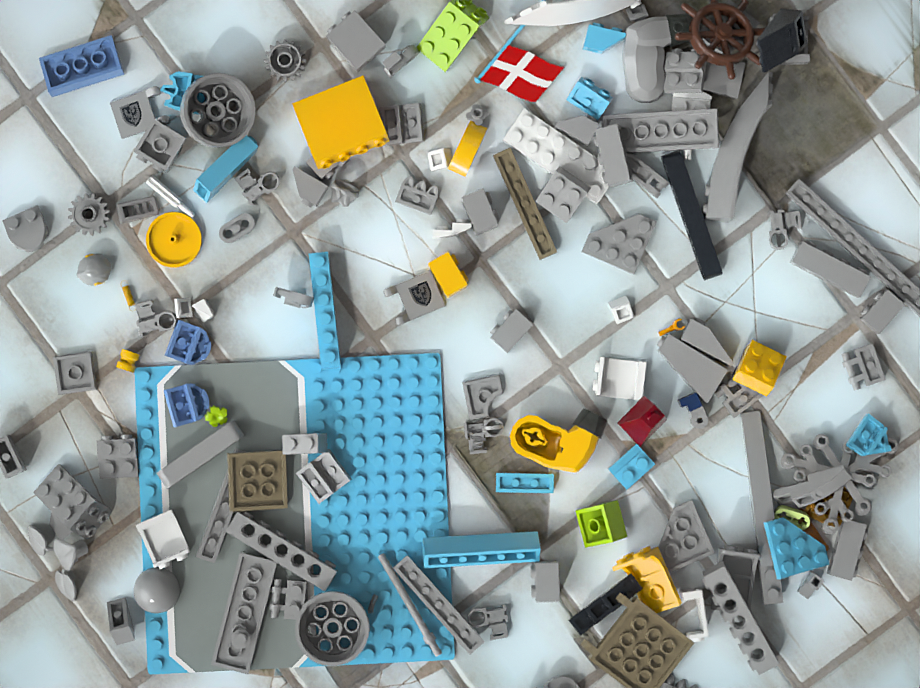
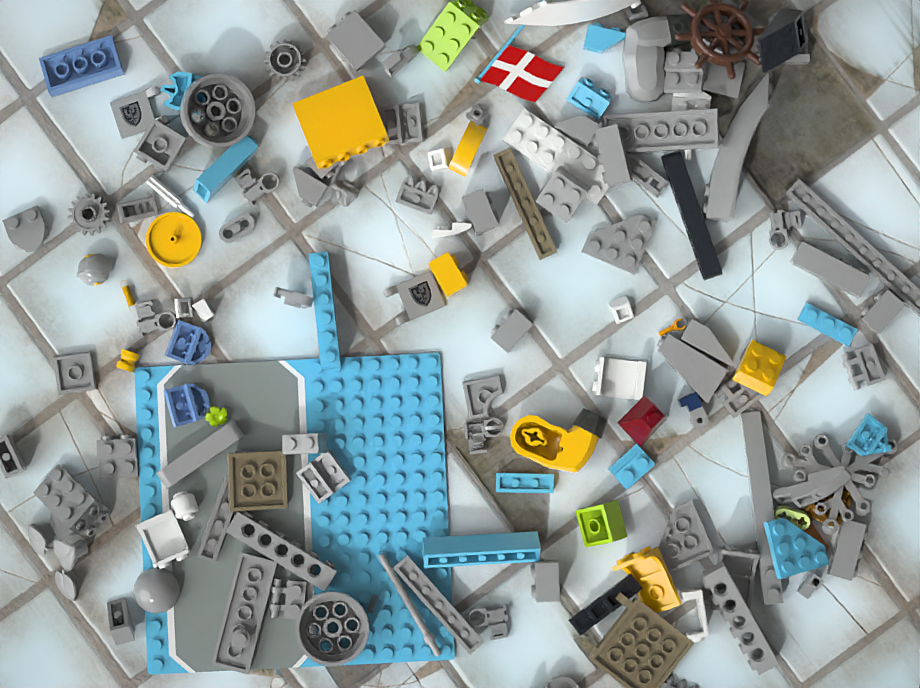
none -> white head [171,491,199,521]
none -> medium azure plate [797,303,858,347]

